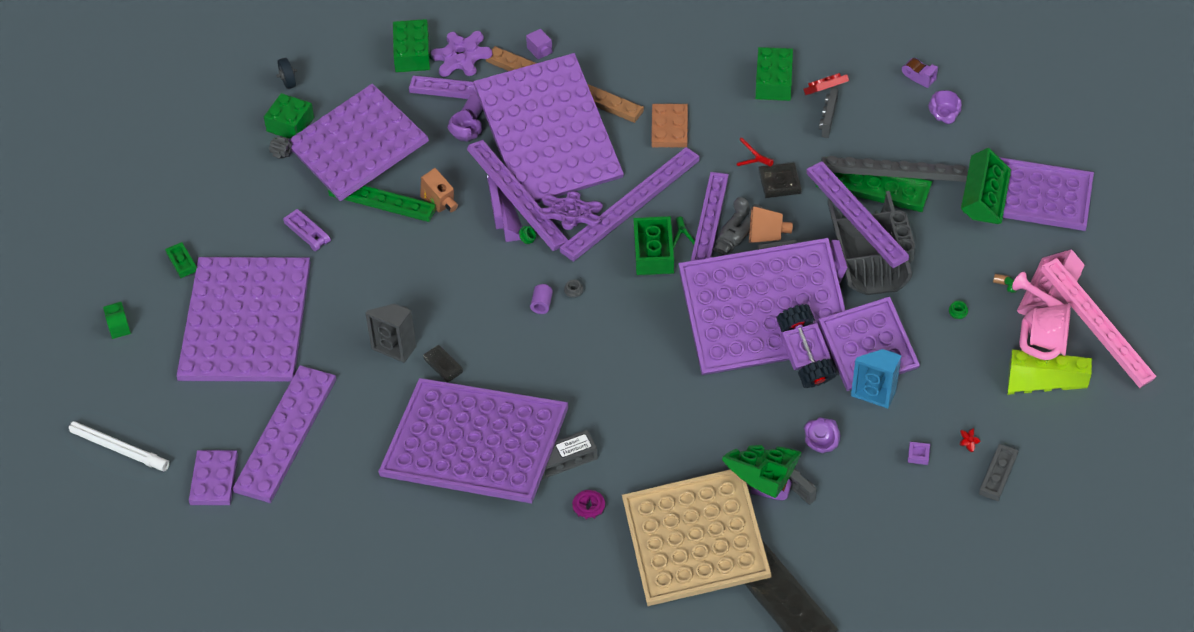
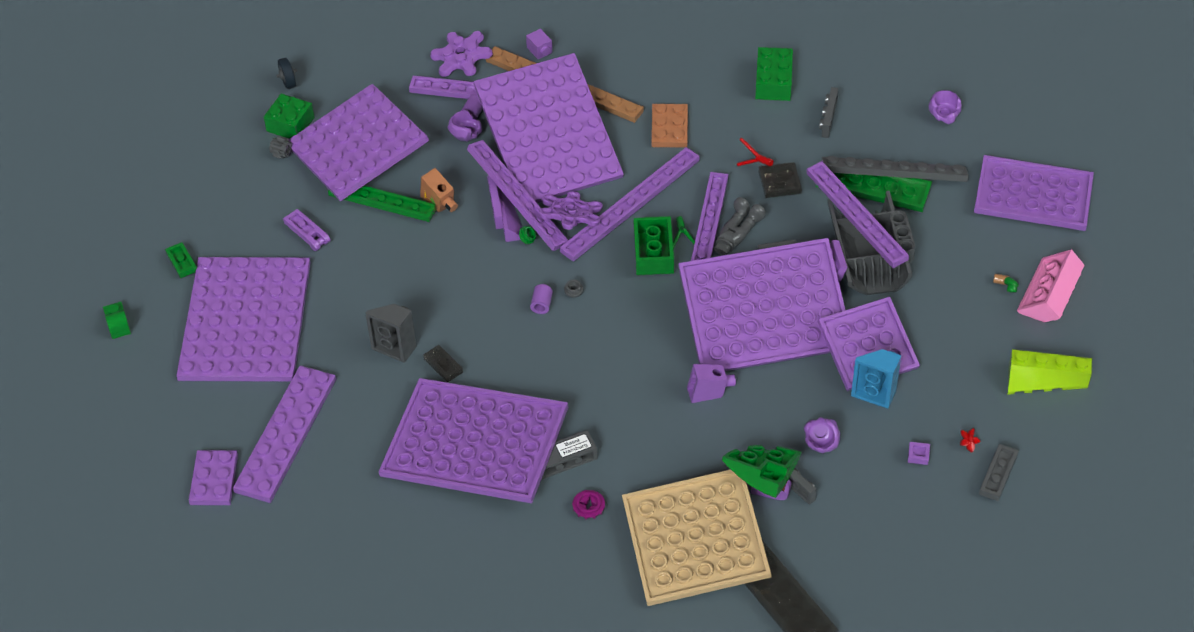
white axle [69,421,169,472] -> none
green brick [393,19,430,72] -> none
nougat torso [748,207,793,243] -> none
plate [776,304,837,388] -> none
plate [804,73,849,95] -> none
medium lavender leg [902,58,938,88] -> none
green plate [949,301,968,319] -> none
green slope [961,147,1011,224] -> none
bright pink piece [1012,272,1071,360] -> none
bright pink plate [1040,258,1157,388] -> none
none -> medium lavender torso [687,364,736,403]

